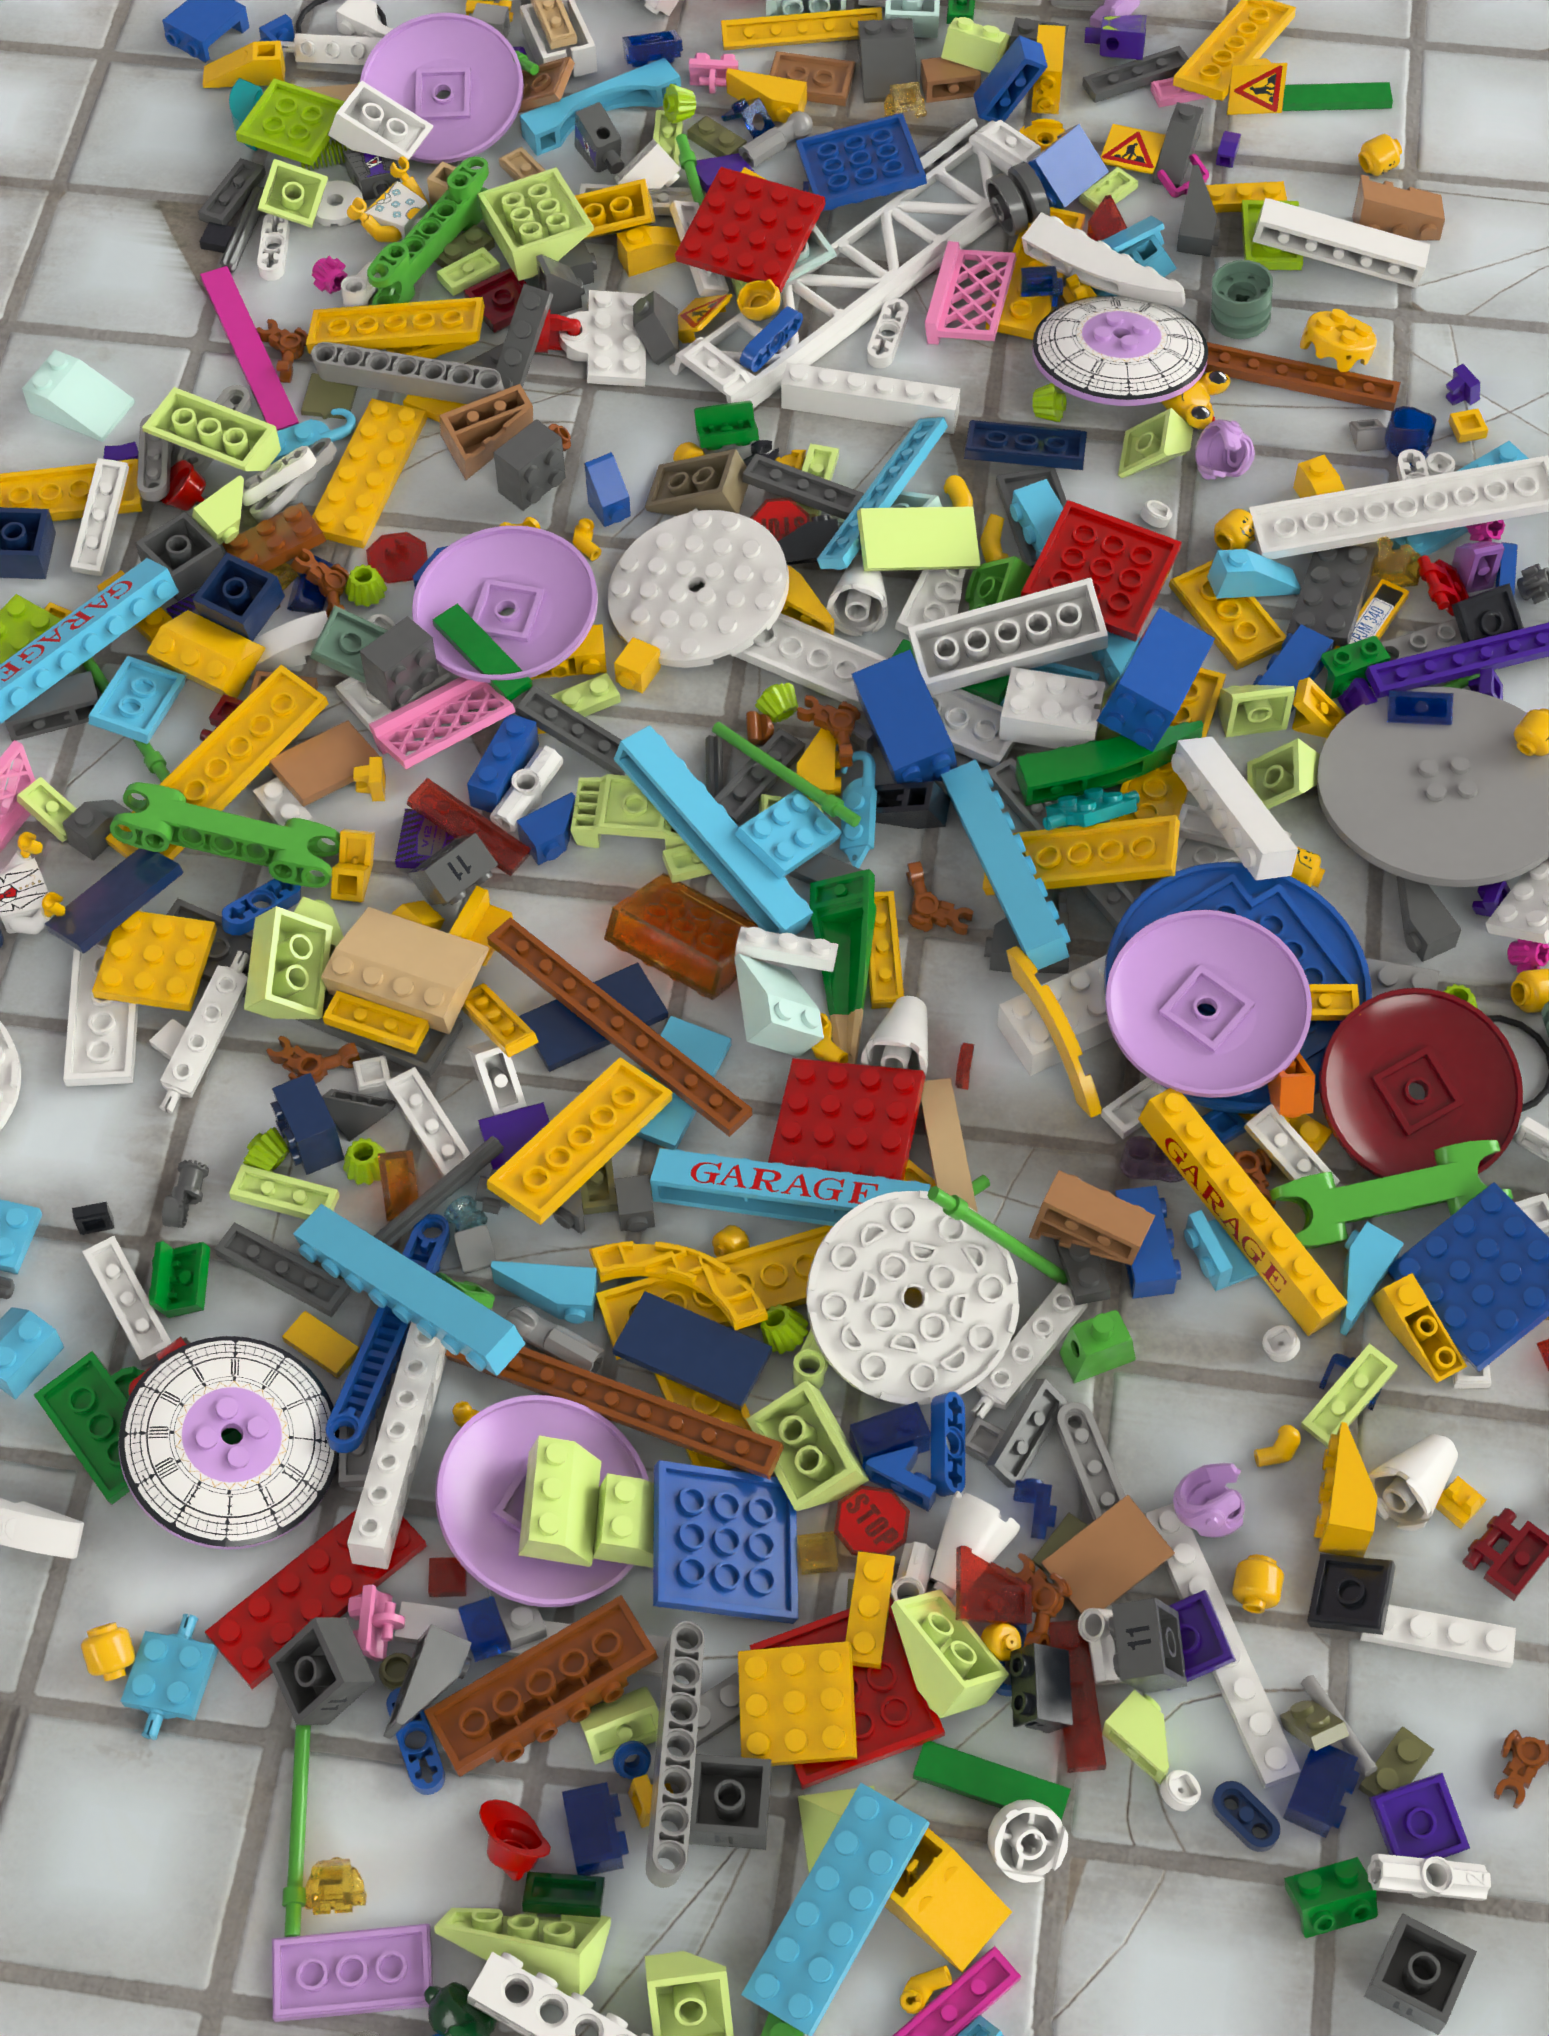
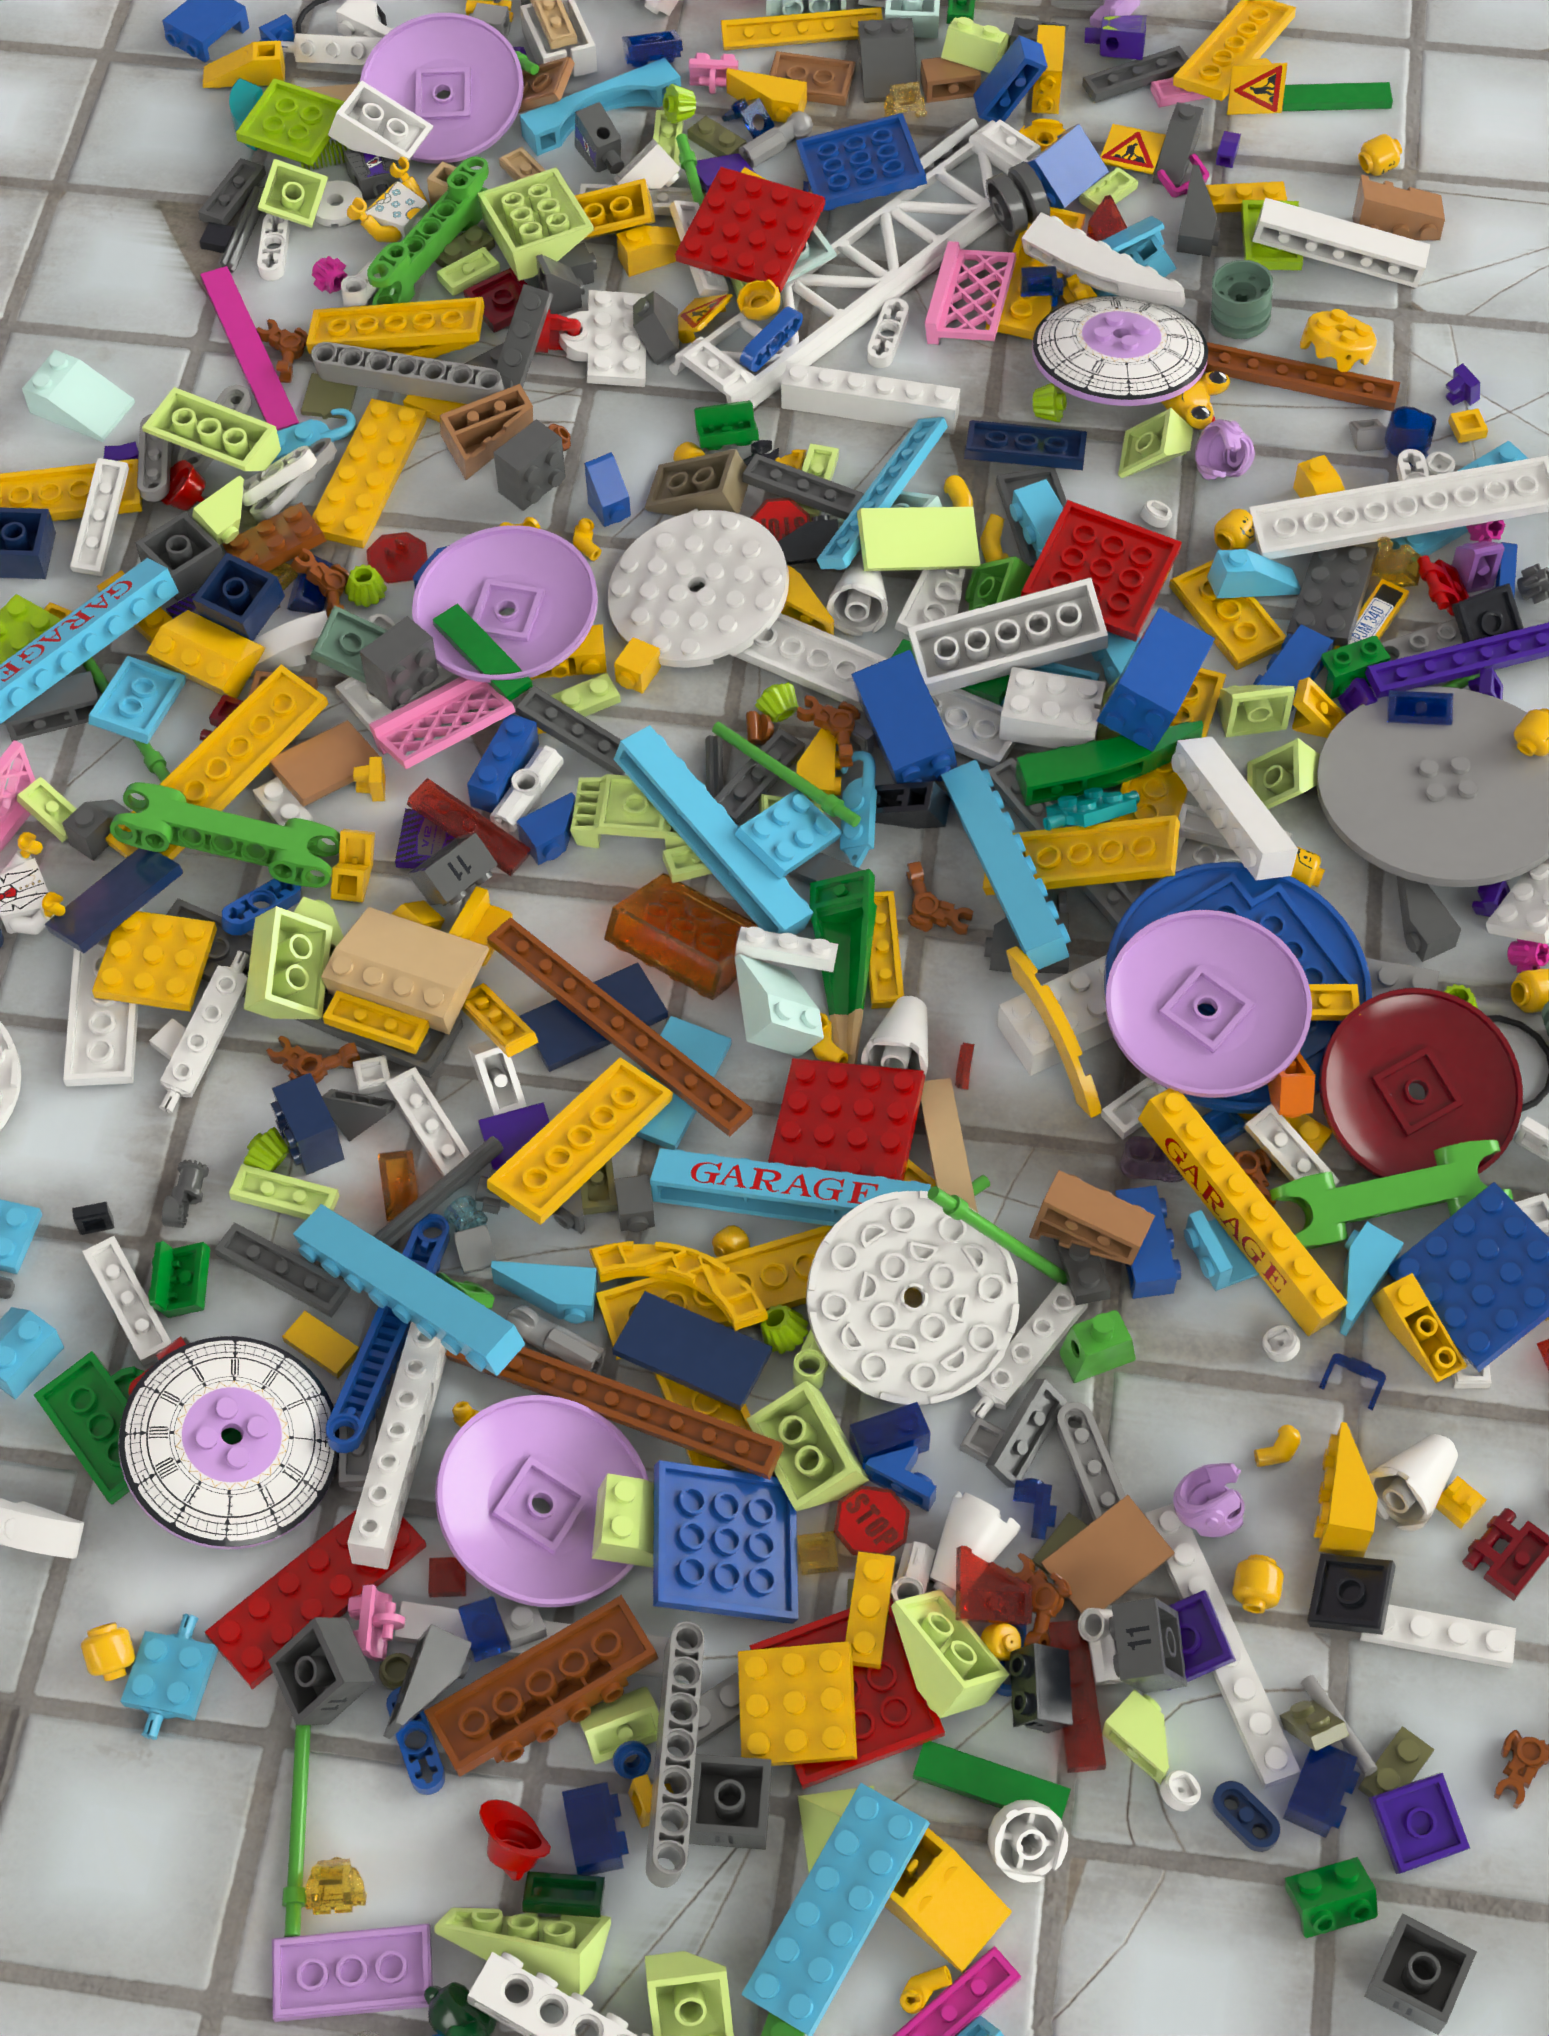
lime piece [343,1138,390,1185] -> none
yellowish green slope [518,1435,601,1567] -> none
blue beam [931,1392,965,1497] -> none
yellowish green plate [1301,1343,1398,1448] -> none
white piece [1368,1854,1491,1901] -> none

